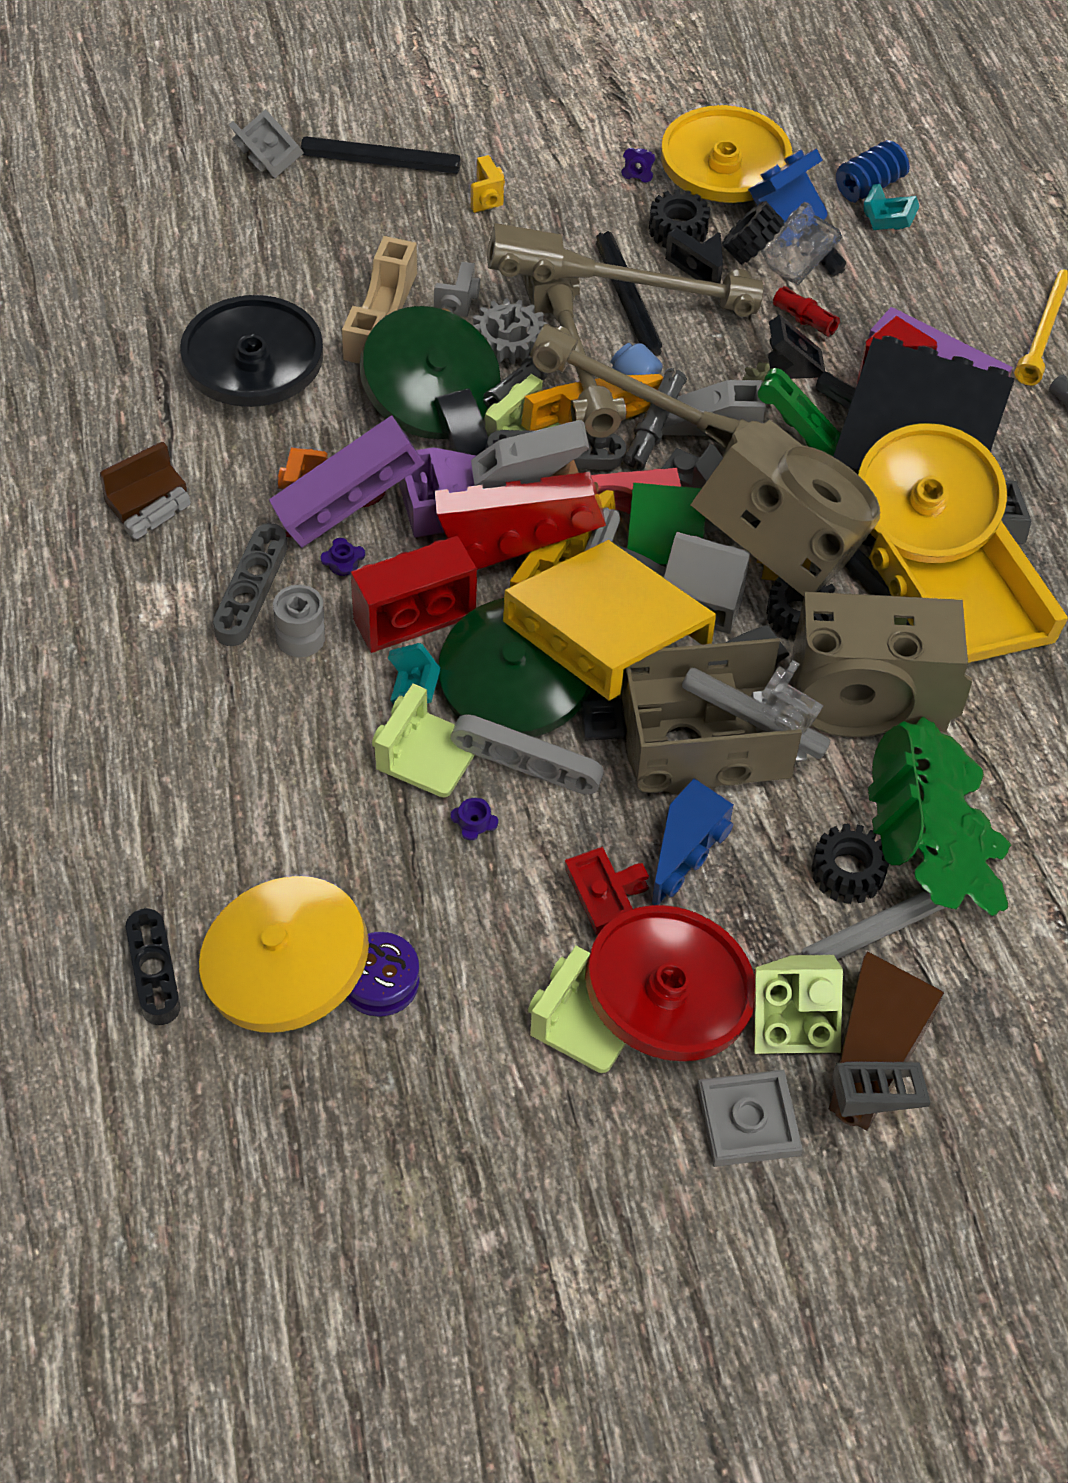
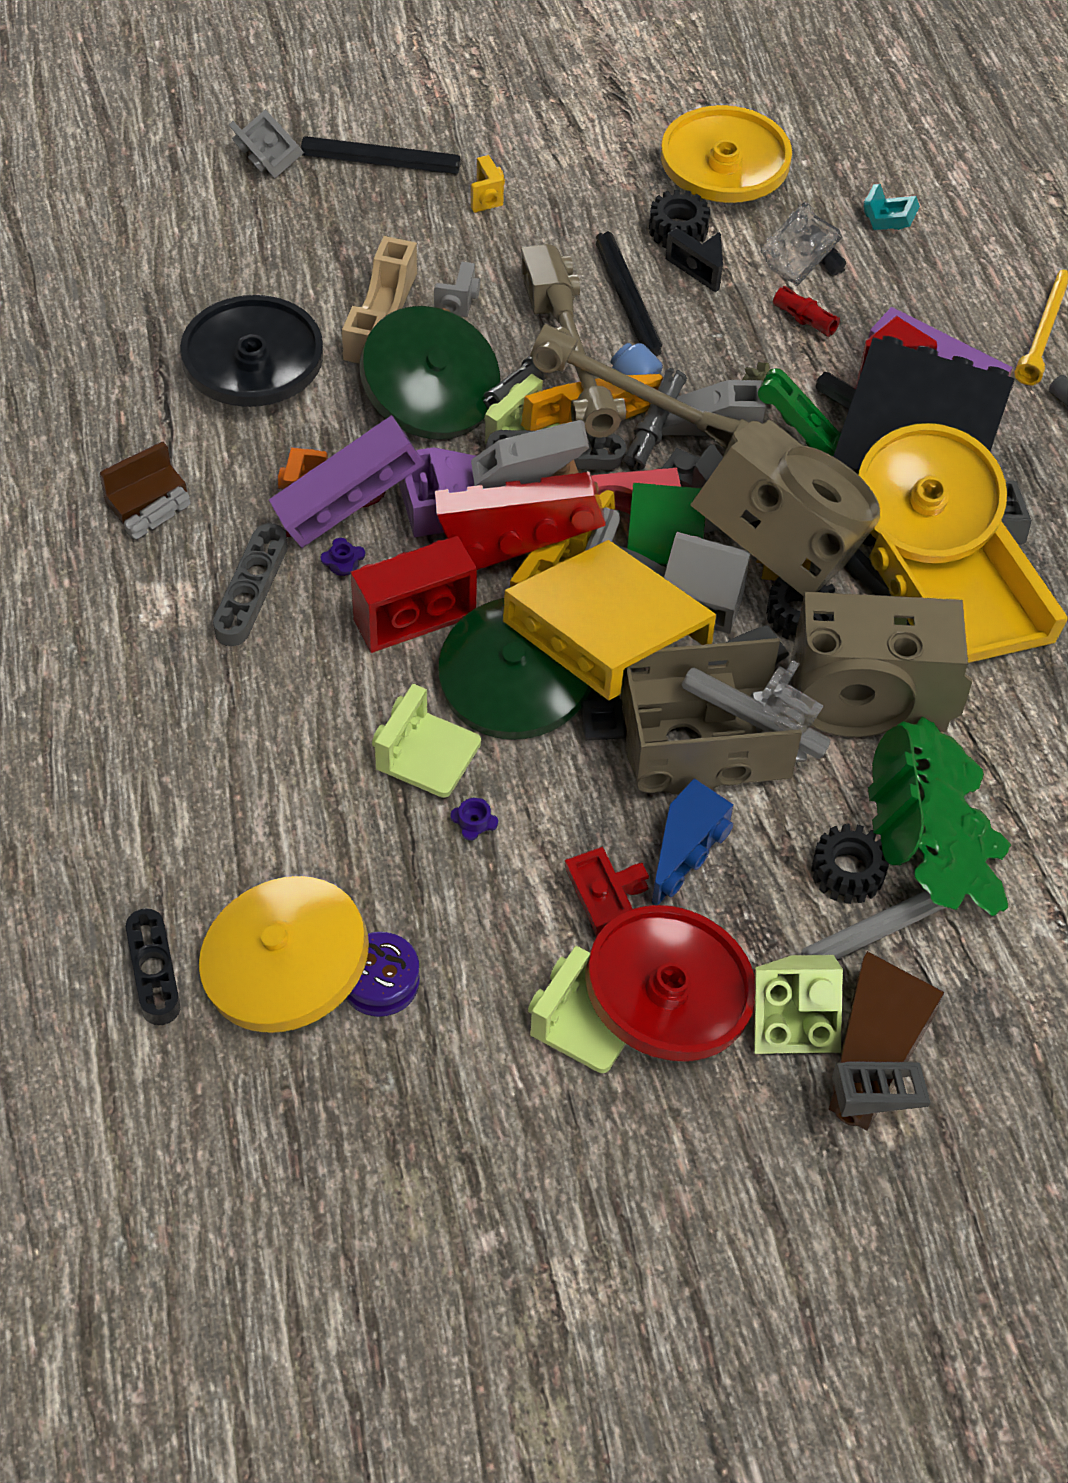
light grey wheel [273,585,326,657] -> none
teal bracket [388,643,440,705] -> none
black slope [434,388,488,456] -> none
light grey beam [451,715,604,794] -> none
light grey gear [473,298,547,364] -> none
dark tan bar [487,223,763,317] -> none
dark purple plate [621,148,655,183] -> none
light grey tile [697,1069,803,1167] -> none
black tyre [722,201,785,265] -> none
blue bracket [748,148,827,246] -> none
black slope [768,315,826,379] -> none
blue piece [836,140,910,203] -> none

